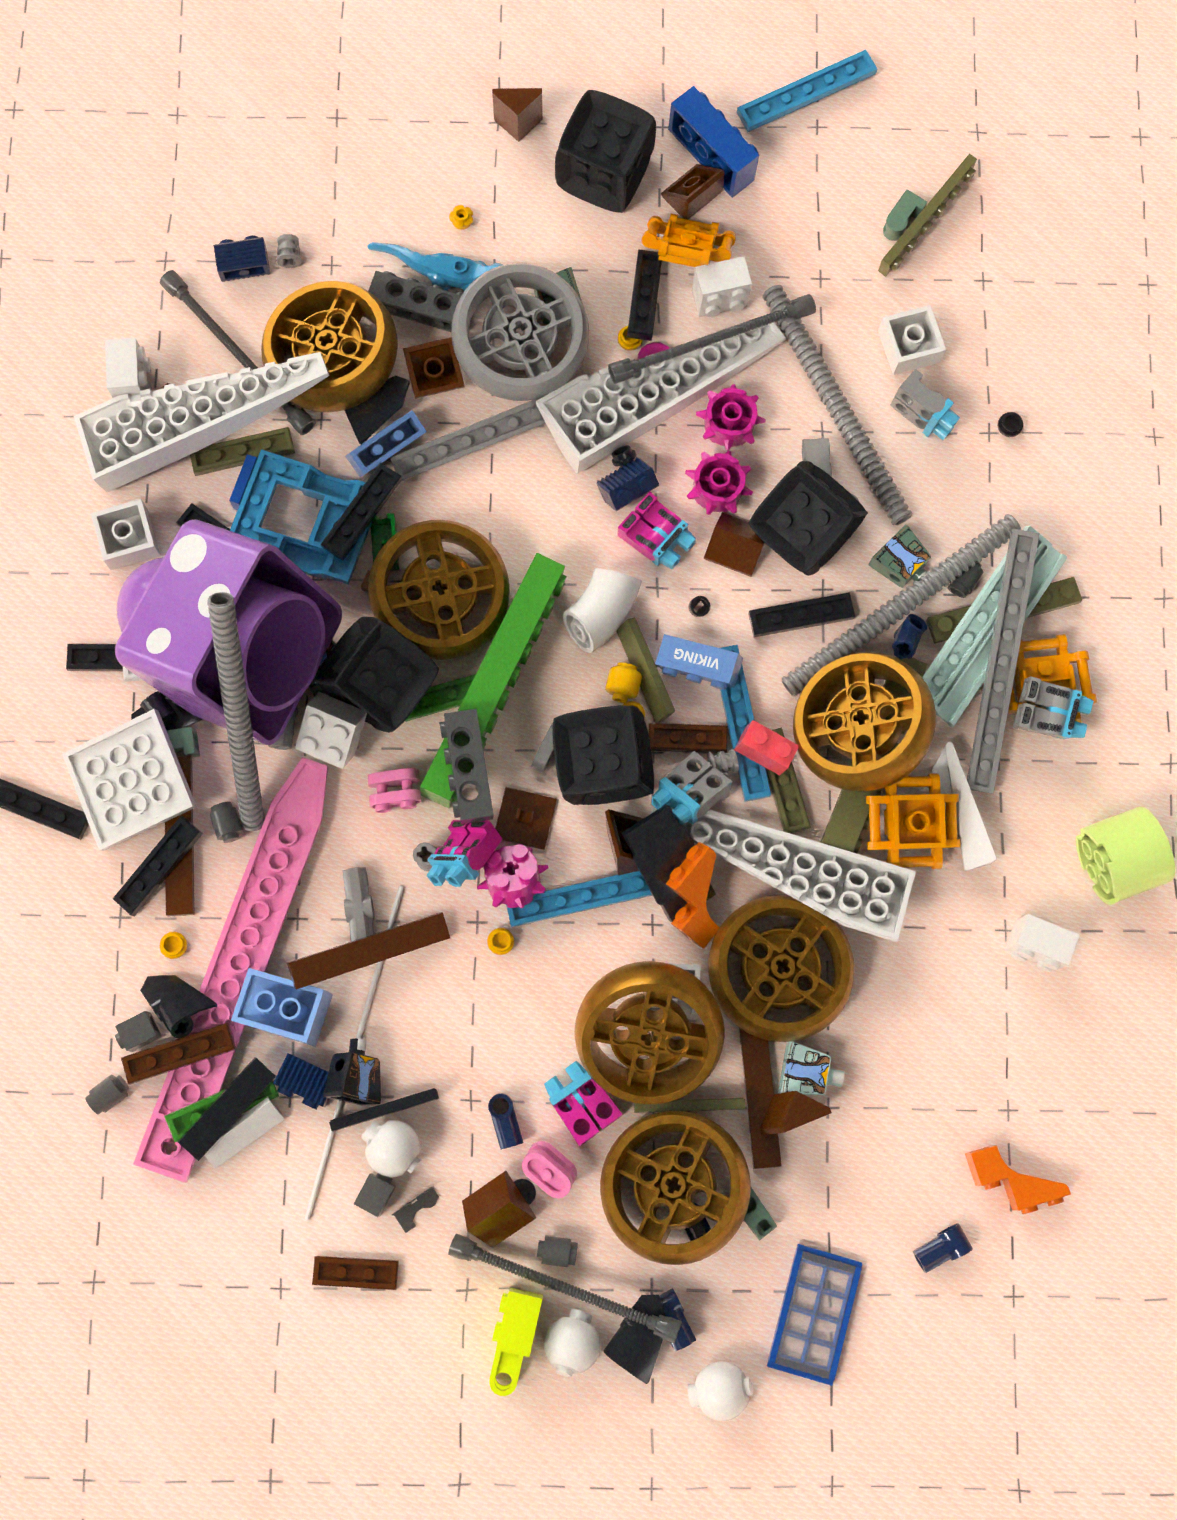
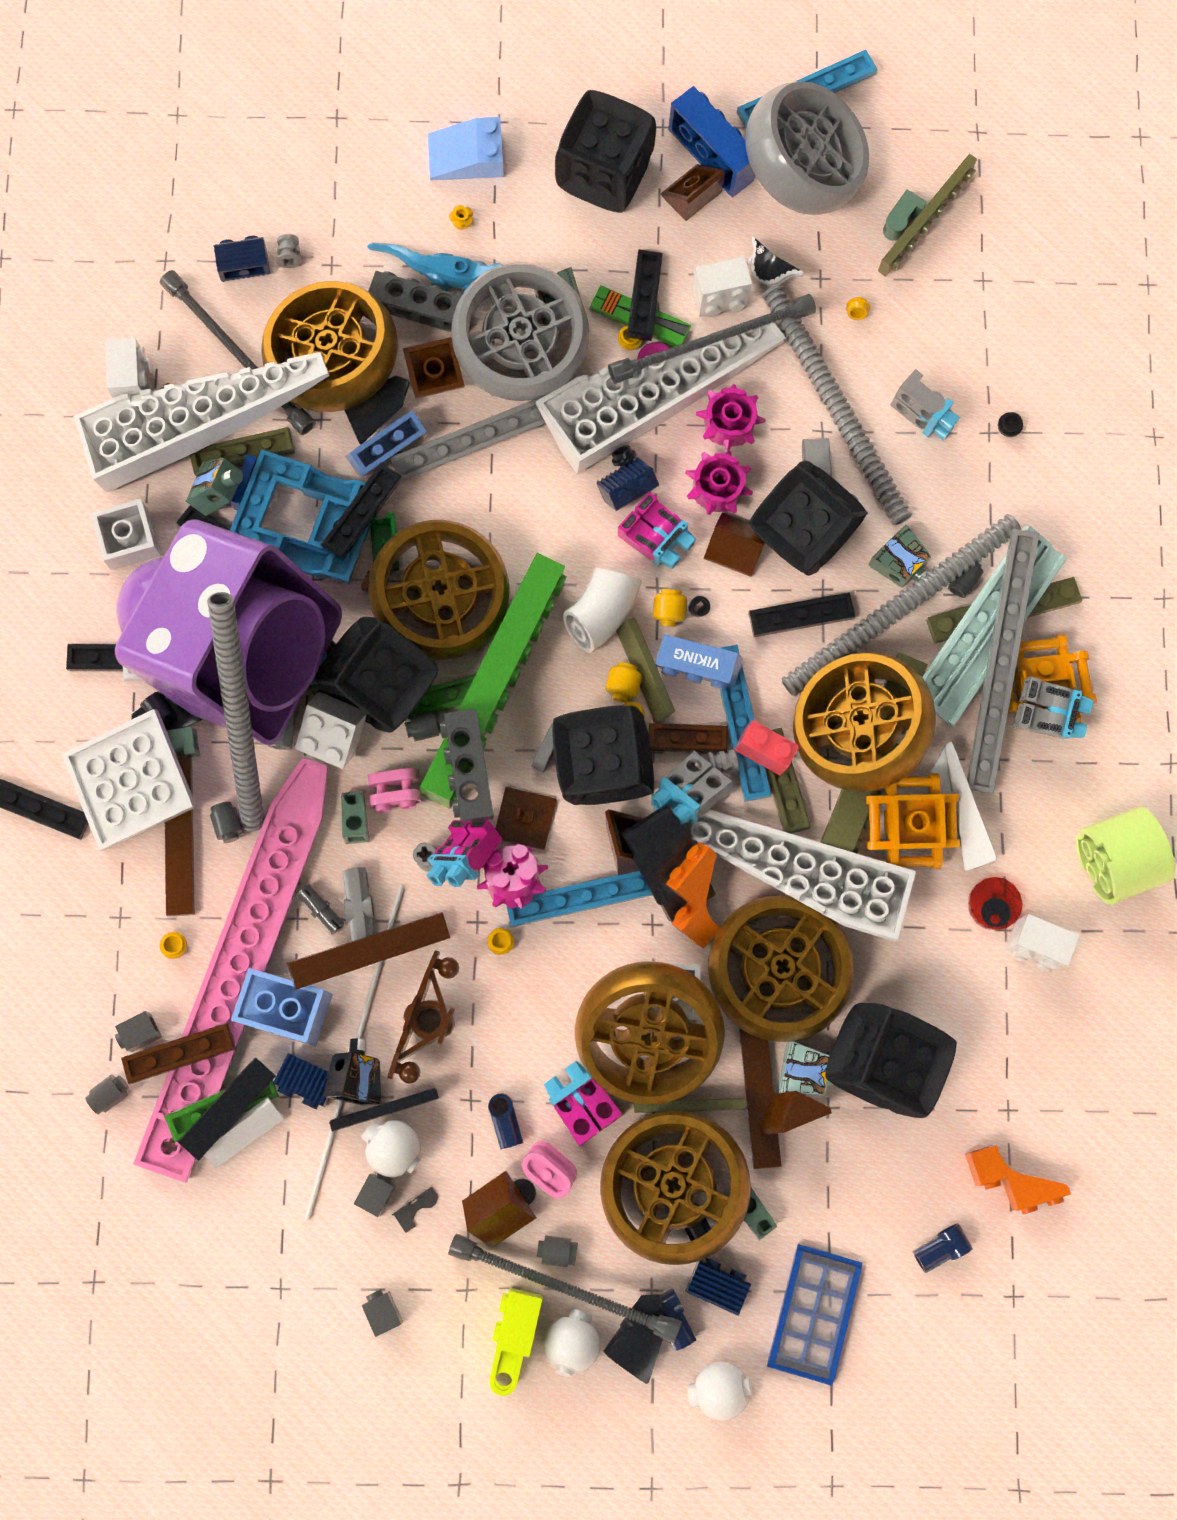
black tile [112,816,203,917] -> none
black panel [140,975,218,1038] -> none
reddish brown tile [312,1256,399,1290] -> none
reddish brown slope [492,88,543,142] -> none
light orange brick [641,214,736,267] -> none
white brick [877,305,946,375] -> none
dark blue piece [892,614,927,660] -> none
none -> sand green torso [185,458,243,516]
none -> dark grey pin [296,884,345,935]
none -> sand green leg [341,791,370,844]
none -> dark grey brick [361,1289,403,1337]
none -> reddish brown piece [387,950,459,1084]
none -> dark grey brick [404,710,443,742]
none -> light blue slope [428,117,504,181]
none -> bright green tile [590,285,691,347]
none -> yellow head [652,589,687,627]
none -> dark blue brick [685,1258,751,1316]
none -> light grey wheel [745,81,869,215]
none -> black hat [746,236,806,287]
none -> black piece [825,1003,957,1118]
none -> yellow plate [846,297,871,320]
none -> clear red tile [968,877,1023,930]

